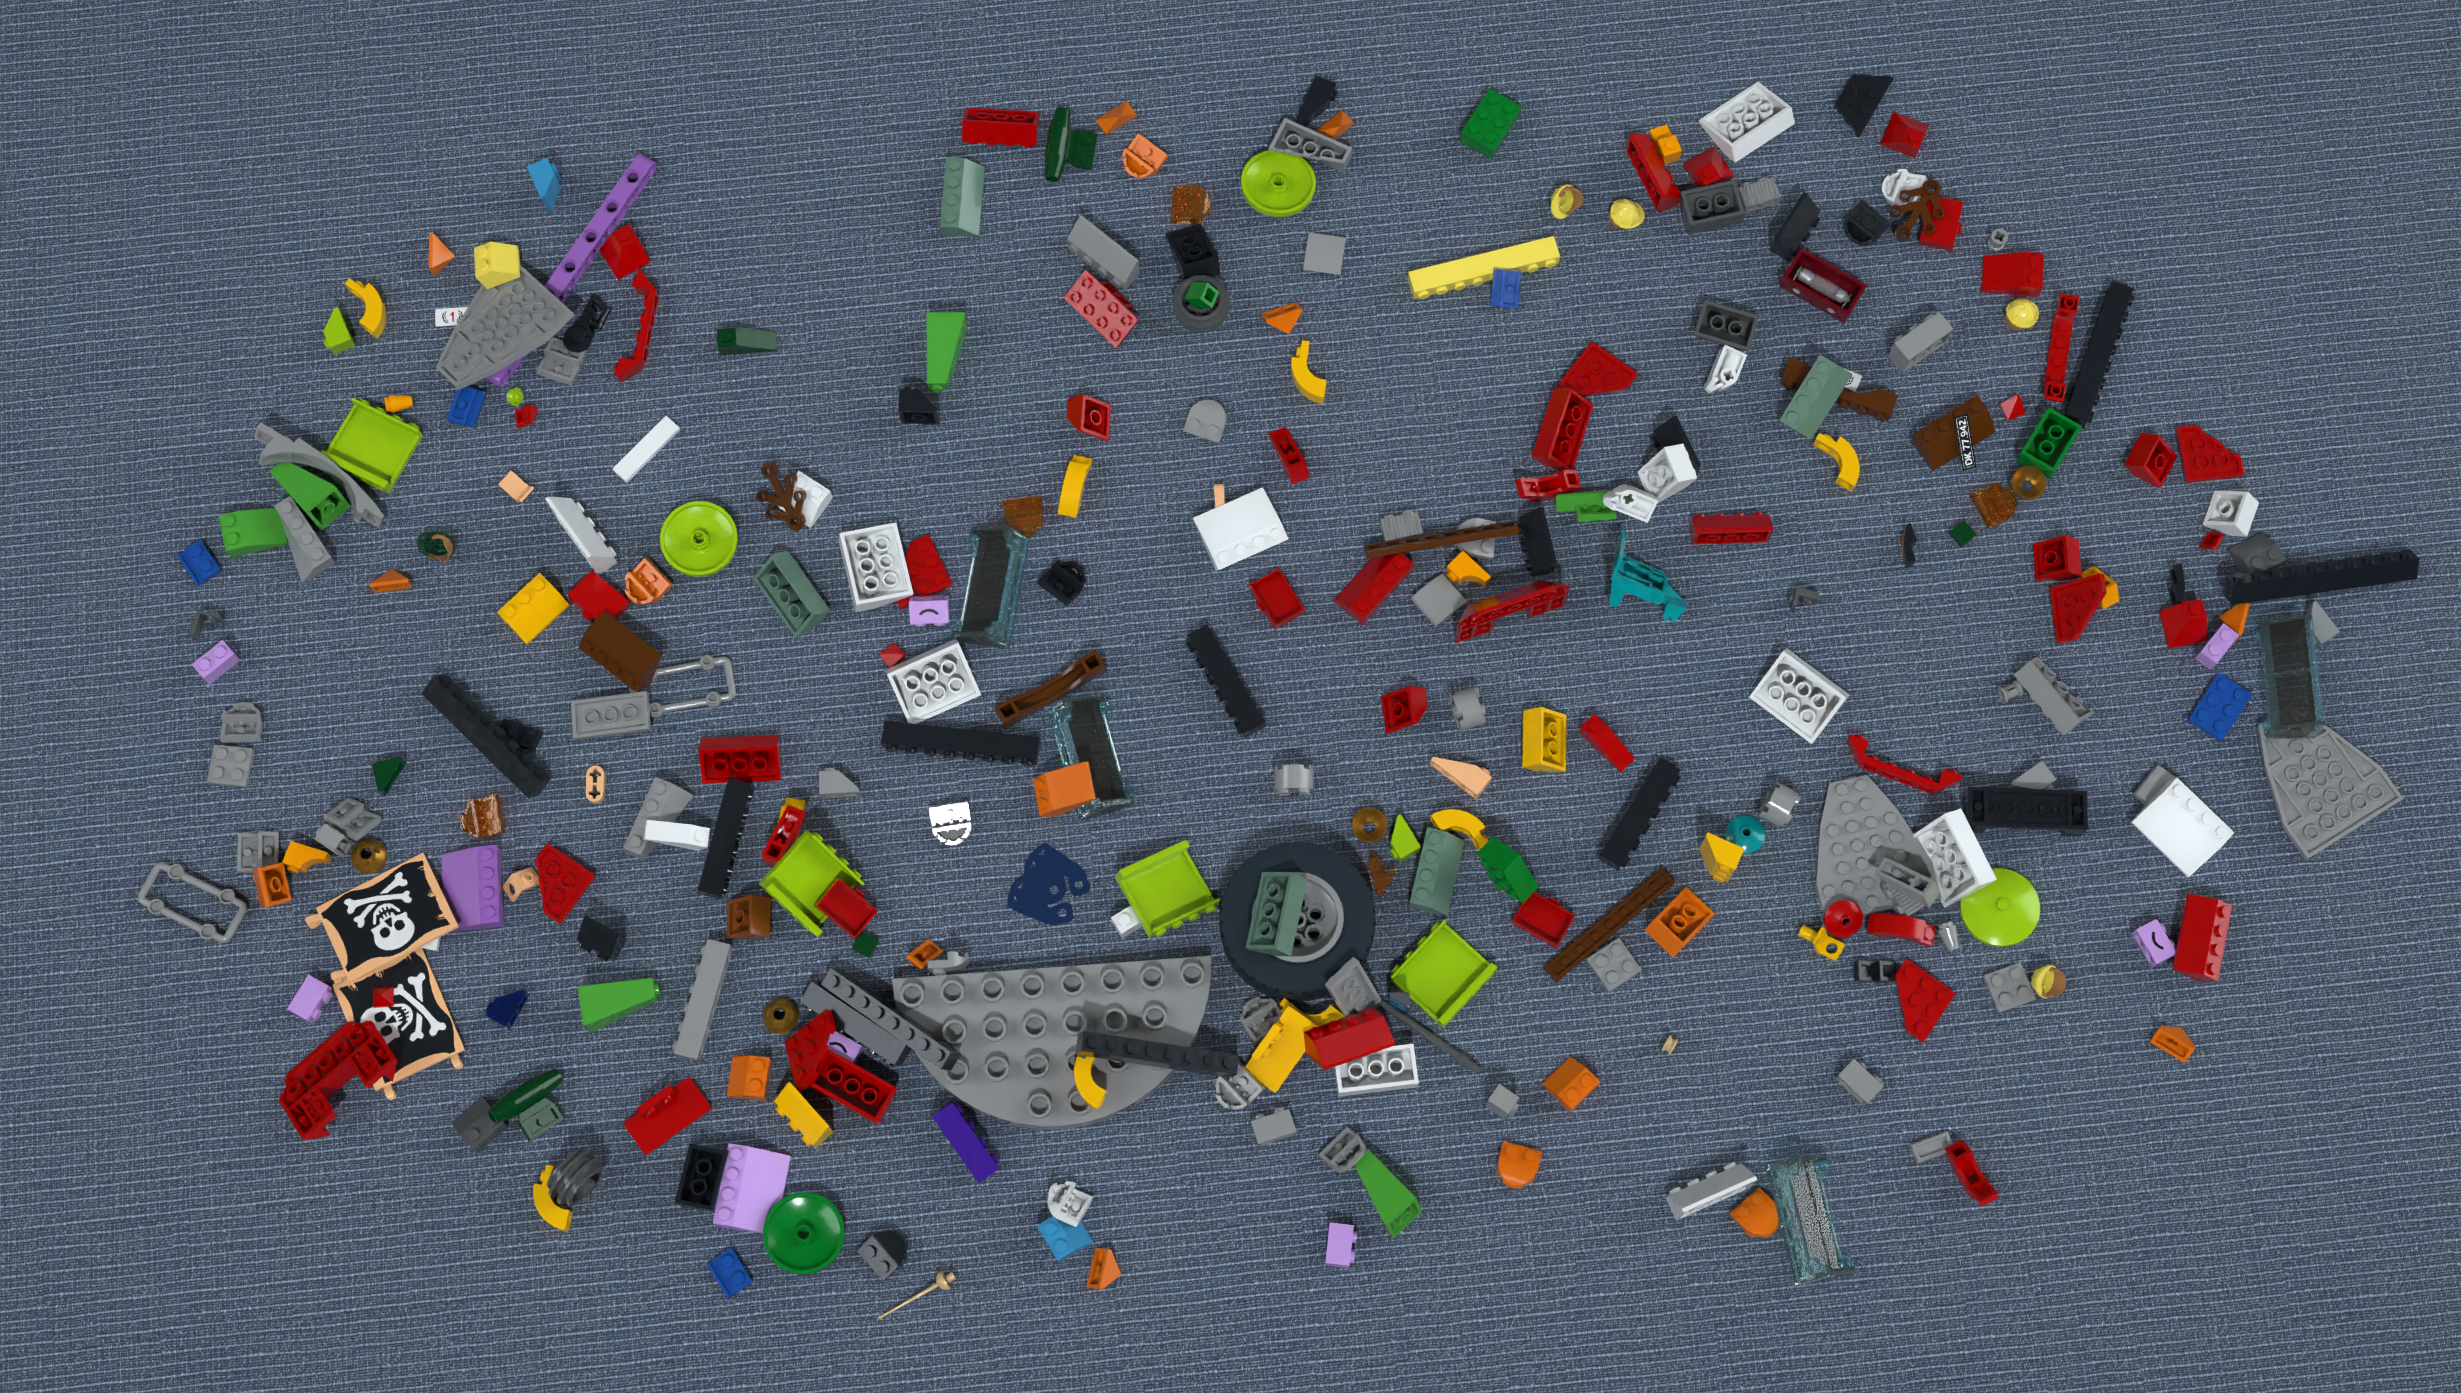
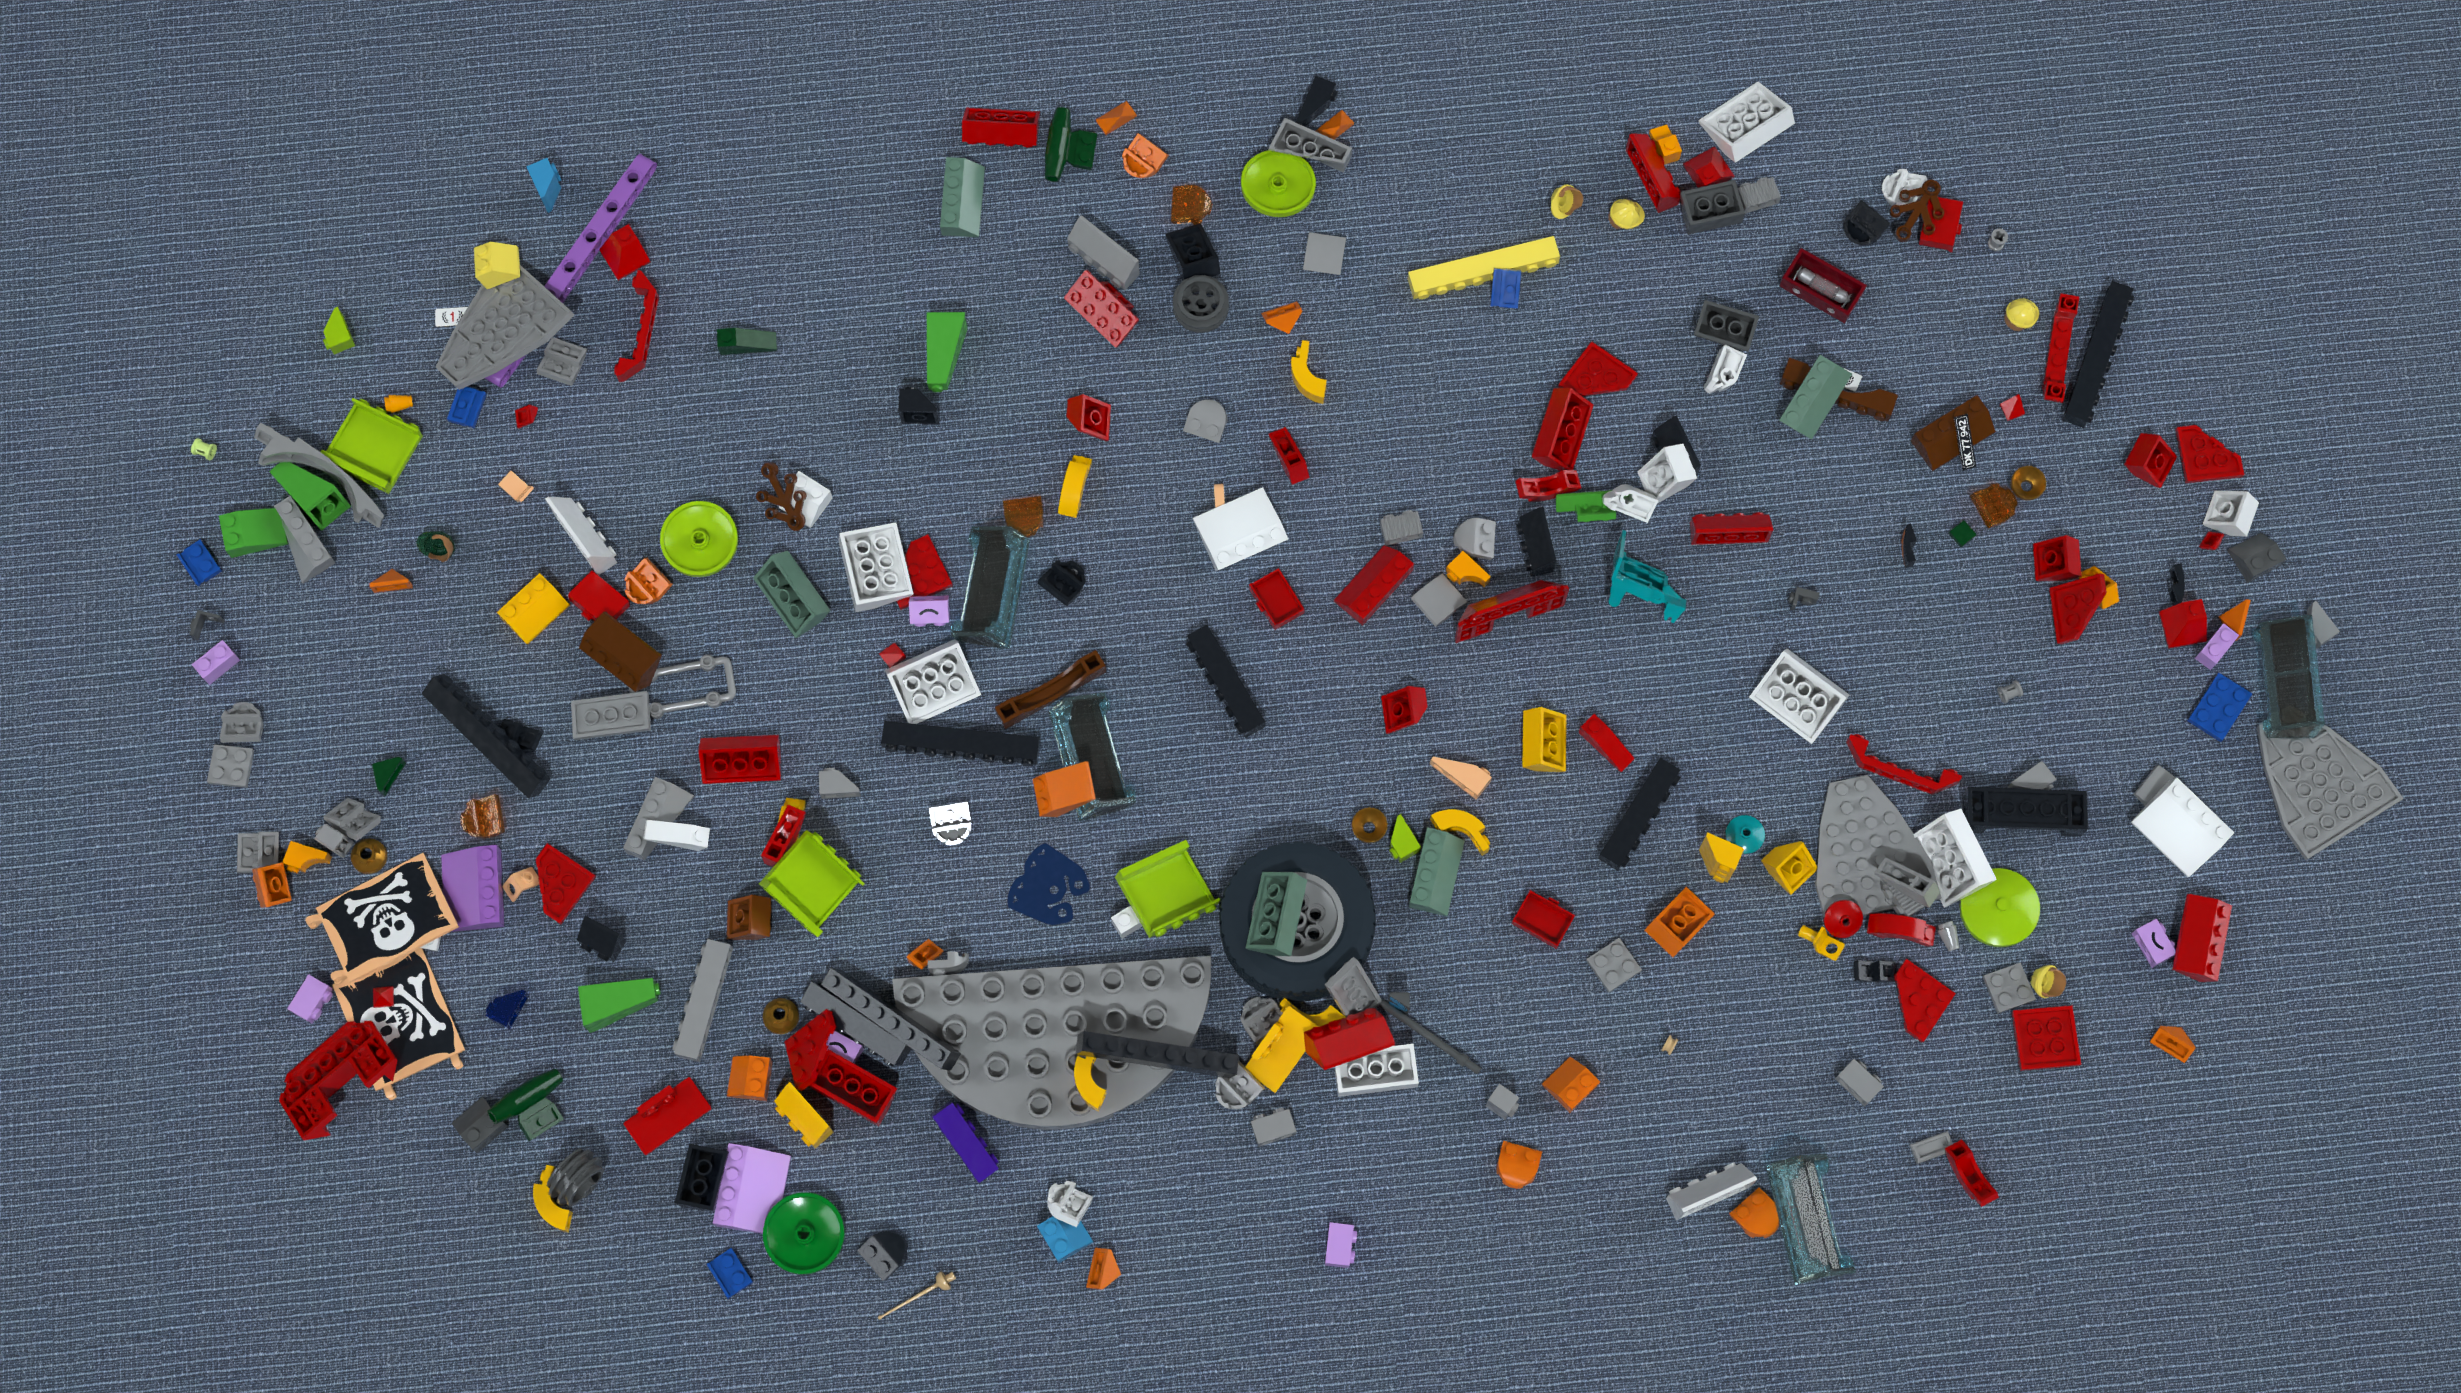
light grey bar [137,862,247,943] -> none
yellow arch [345,278,387,339] -> none
orange slope [429,233,455,275] -> none
lime plate [507,387,524,406] -> none
black piece [563,294,611,353] -> none
light nougat beam [586,766,606,804] -> none
white tile [613,416,680,483] -> none
black brick [697,778,754,900] -> none
red container [814,878,878,939] -> none
dark green tile [852,931,879,959] -> none
green brick [1185,282,1219,308] -> none
light grey brick [1274,764,1314,796] -> none
light grey slope [1318,1127,1366,1173] -> none
bright green slope [1354,1149,1422,1239] -> none
reddish brown tile [1364,520,1519,559] -> none
clear orange slope [1368,856,1397,899] -> none
lime panel [1390,920,1498,1028] -> none
light grey brick [1449,687,1486,731] -> none
green brick [1460,89,1522,160] -> none
green brick [1477,837,1539,904] -> none
reddish brown tile [1543,867,1675,983] -> none
light grey brick [1758,781,1801,827] -> none
black slope [1770,192,1820,262] -> none
yellow arch [1813,433,1860,492] -> none
black wing [1834,74,1894,138] -> none
red slope [1880,112,1929,158] -> none
light grey brick [1888,312,1953,374] -> none
red slope [1981,252,2044,297] -> none
light grey wedge [2014,657,2095,735] -> none
green brick [2016,407,2082,480] -> none
black brick [2224,549,2419,605] -> none
none -> yellowish green bush [191,438,217,460]
none -> yellow slope [1761,841,1817,895]
none -> red plate [2012,1005,2081,1071]

